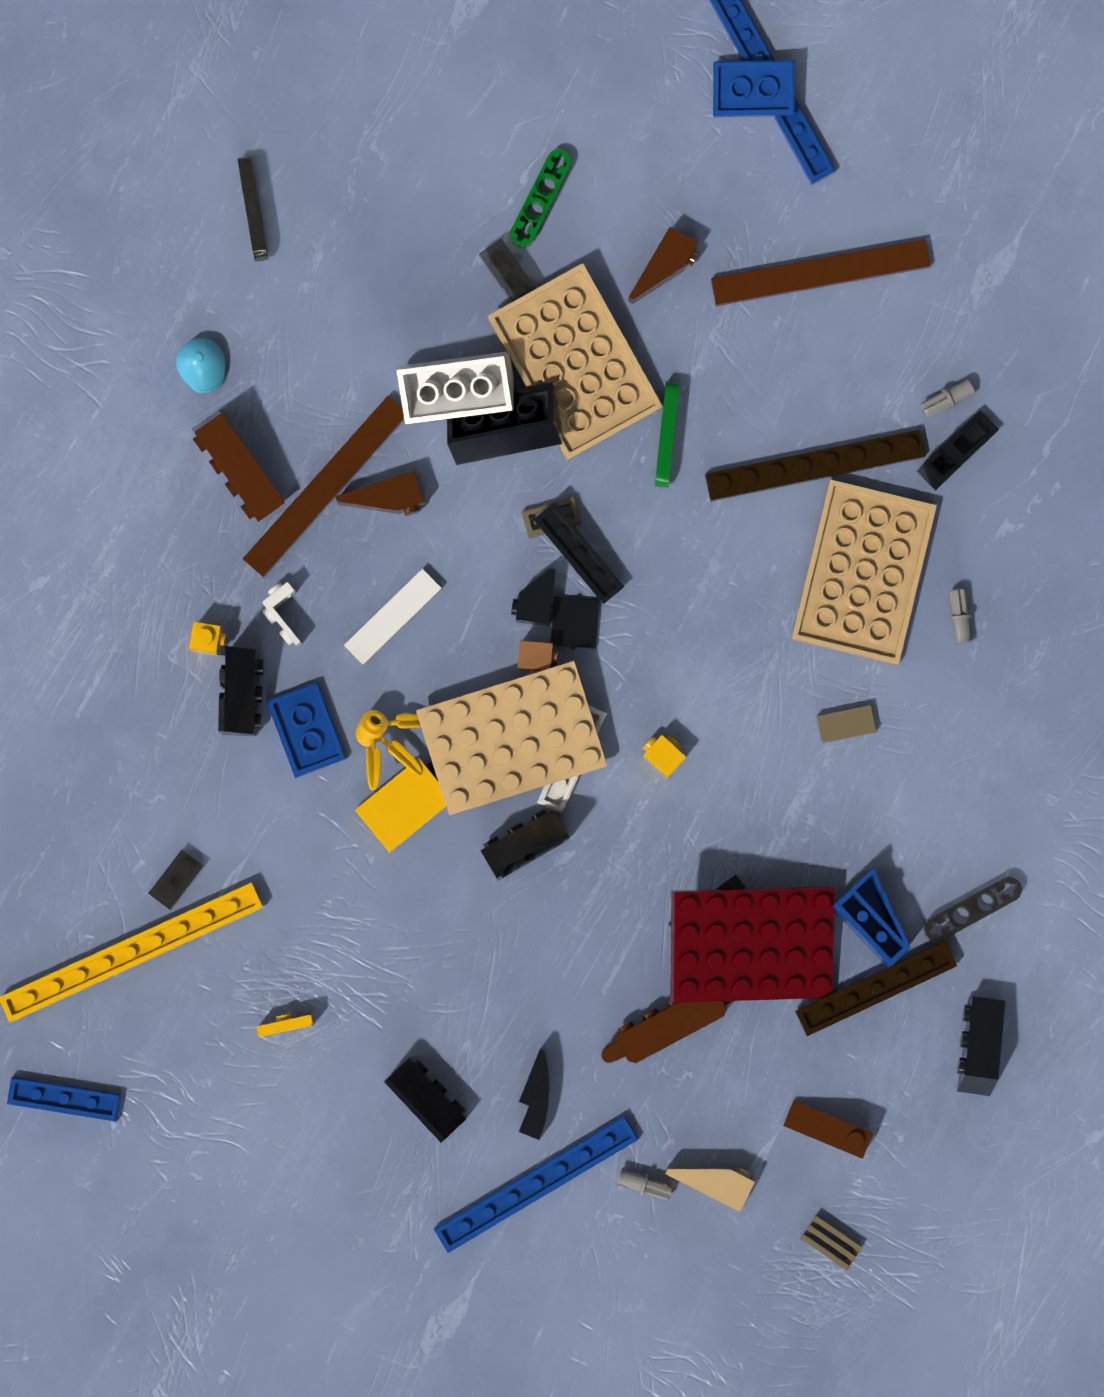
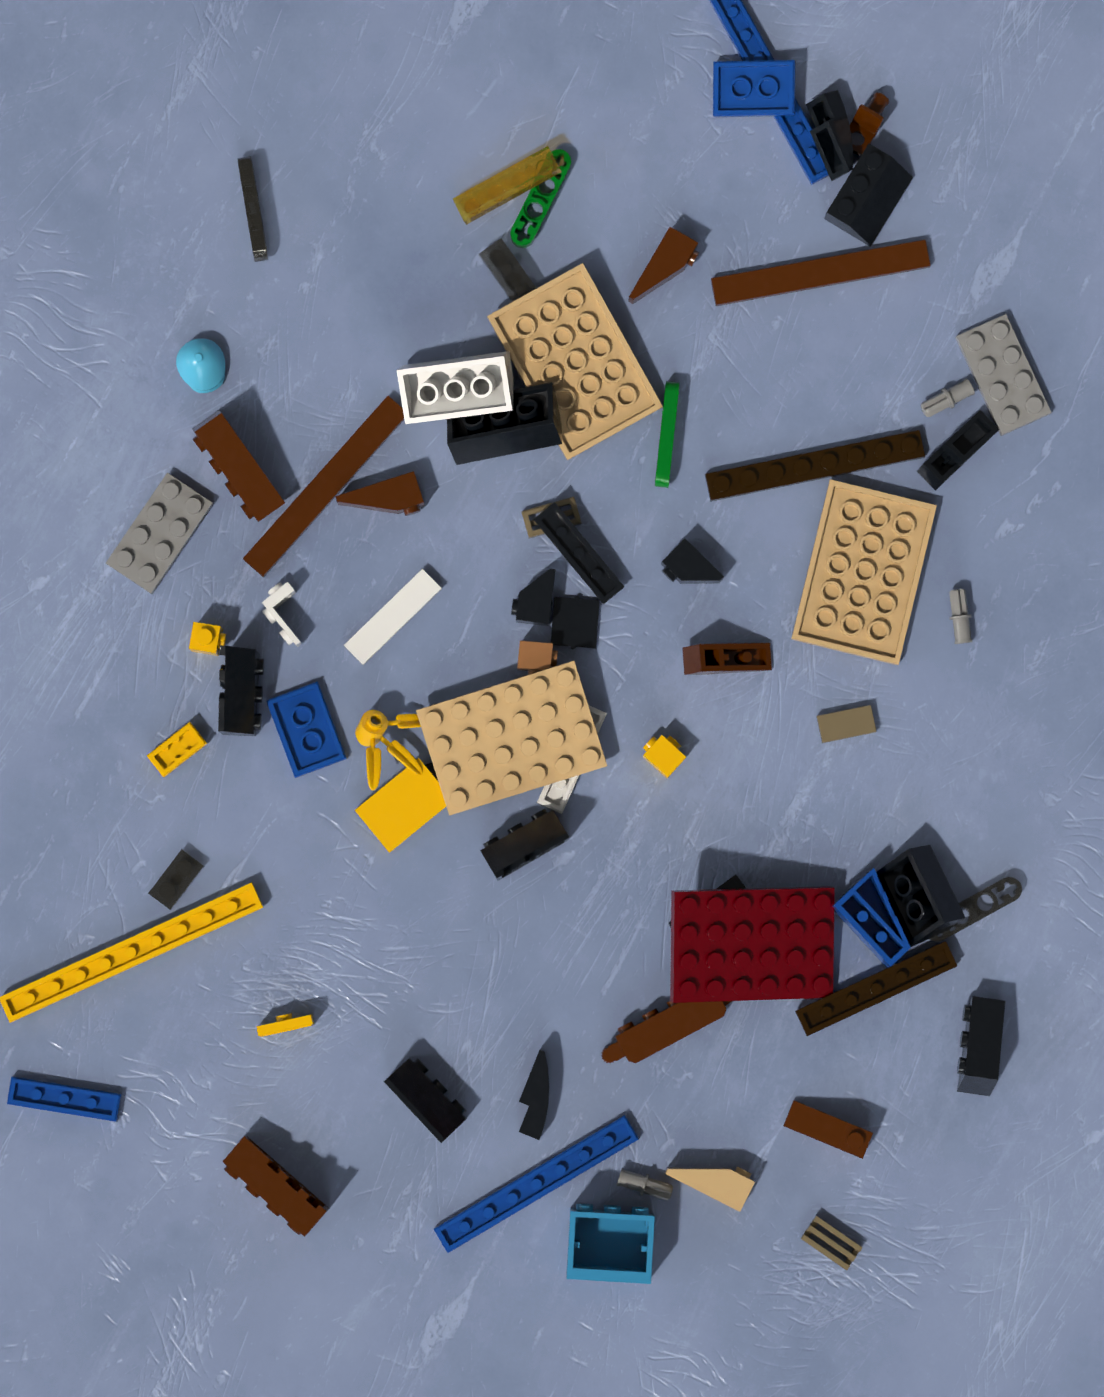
none -> light grey plate [106,473,213,594]
none -> yellow plate [147,722,208,778]
none -> reddish brown wedge [222,1135,330,1237]
none -> clear yellow plate [453,146,562,225]
none -> dark azure container [566,1203,655,1284]
none -> black slope [661,538,724,584]
none -> reddish brown slope [682,643,772,675]
none -> black slope [806,90,853,181]
none -> black slope [824,144,913,247]
none -> reddish brown bracket [849,92,889,156]
none -> black slope [876,845,966,947]
none -> light grey plate [955,314,1052,436]

